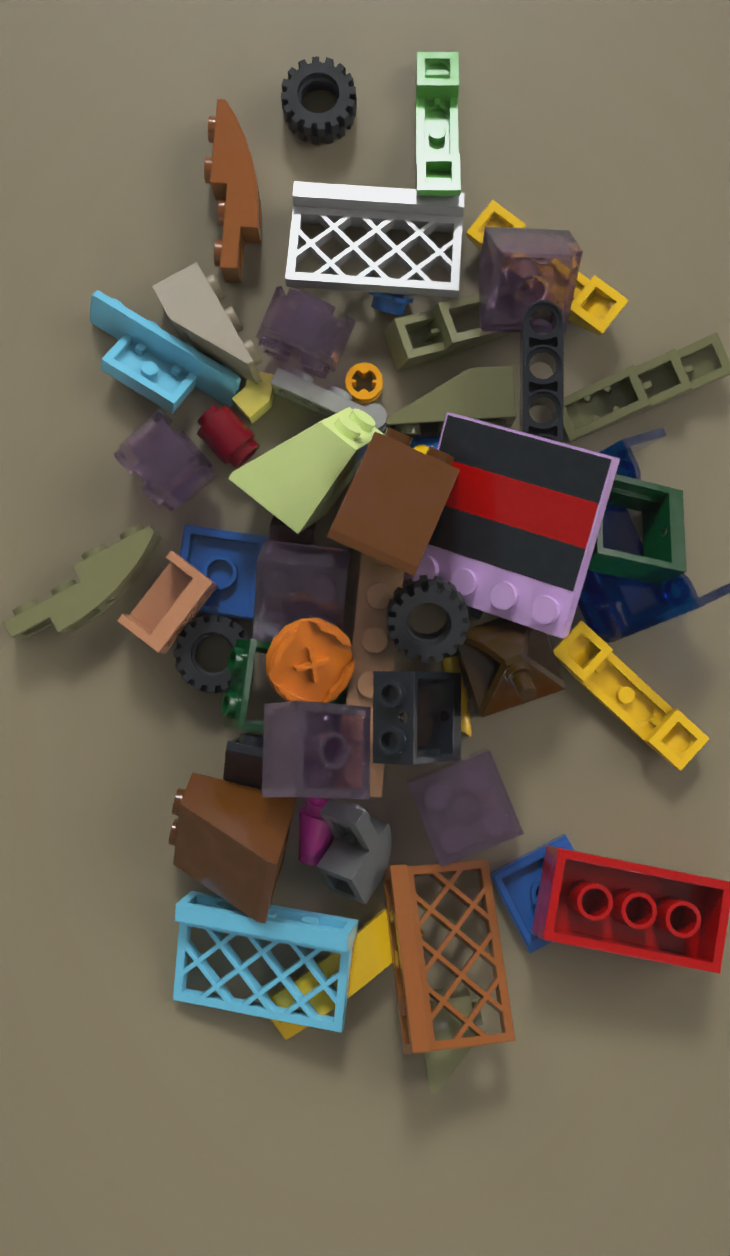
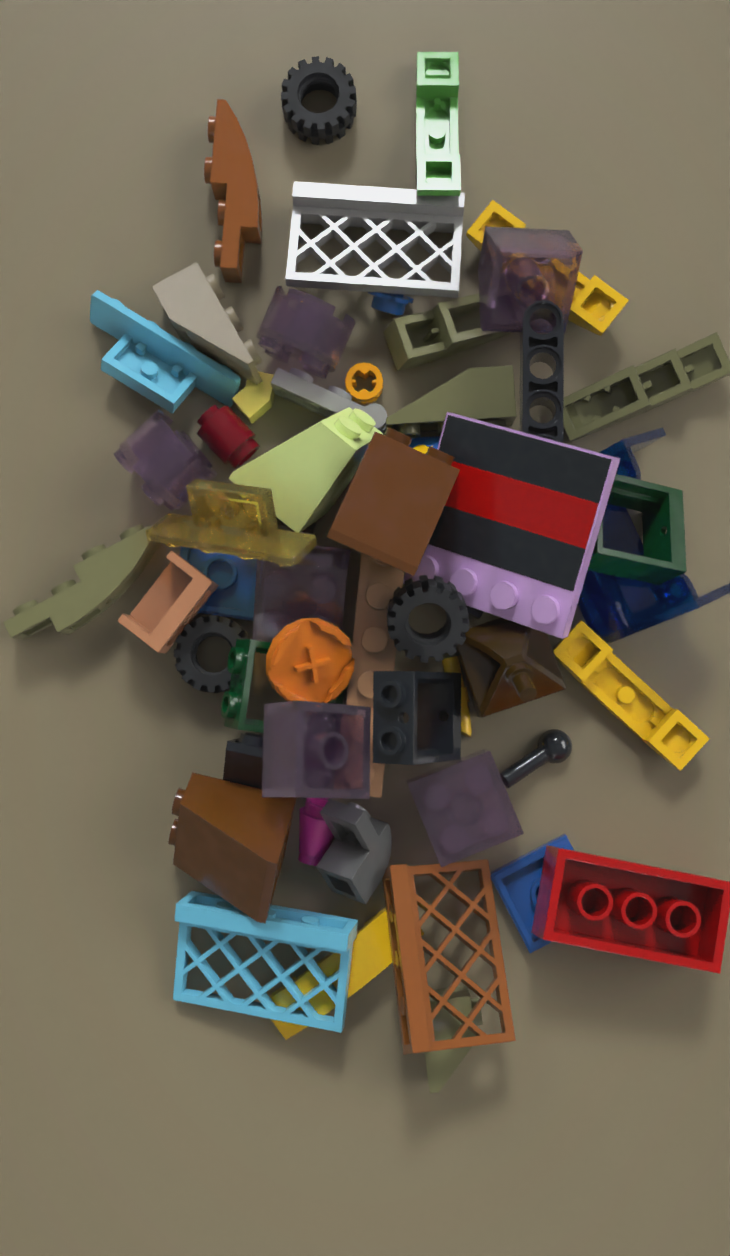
none -> clear yellow bracket [145,479,317,566]
none -> black bar [499,729,572,788]

